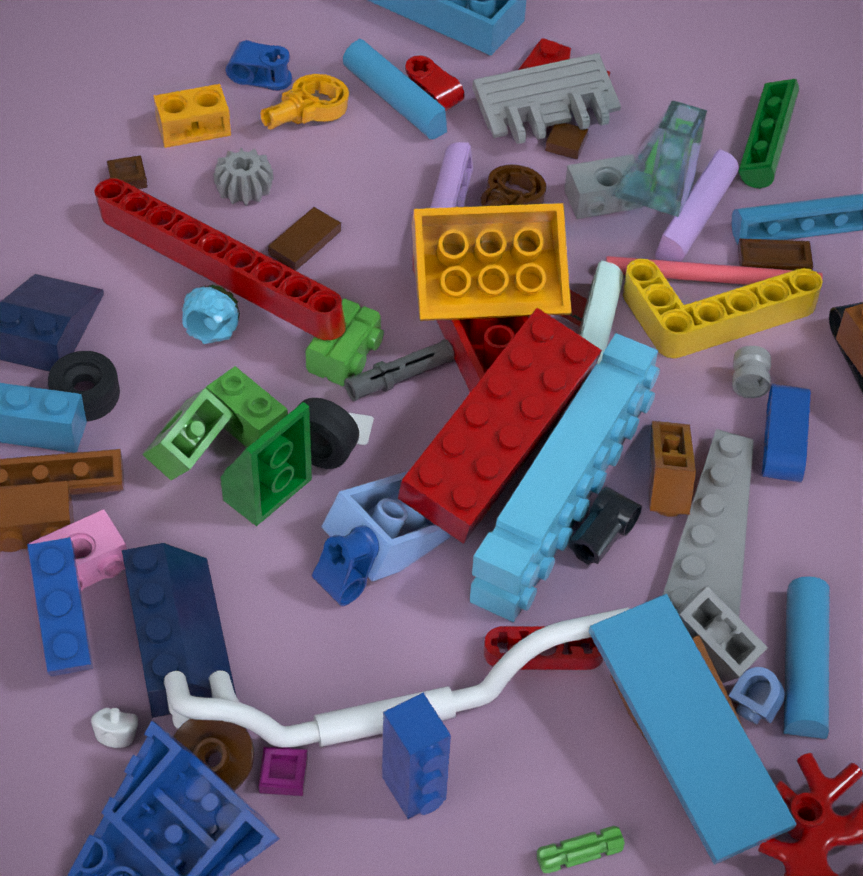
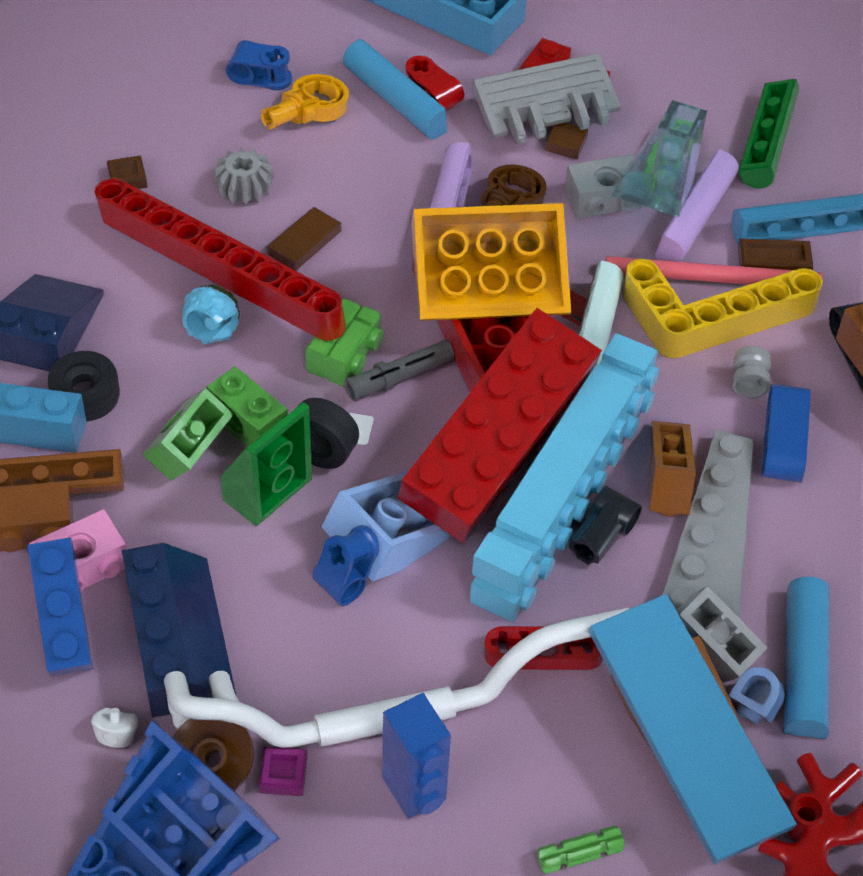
light orange brick [153,84,231,148] -> none

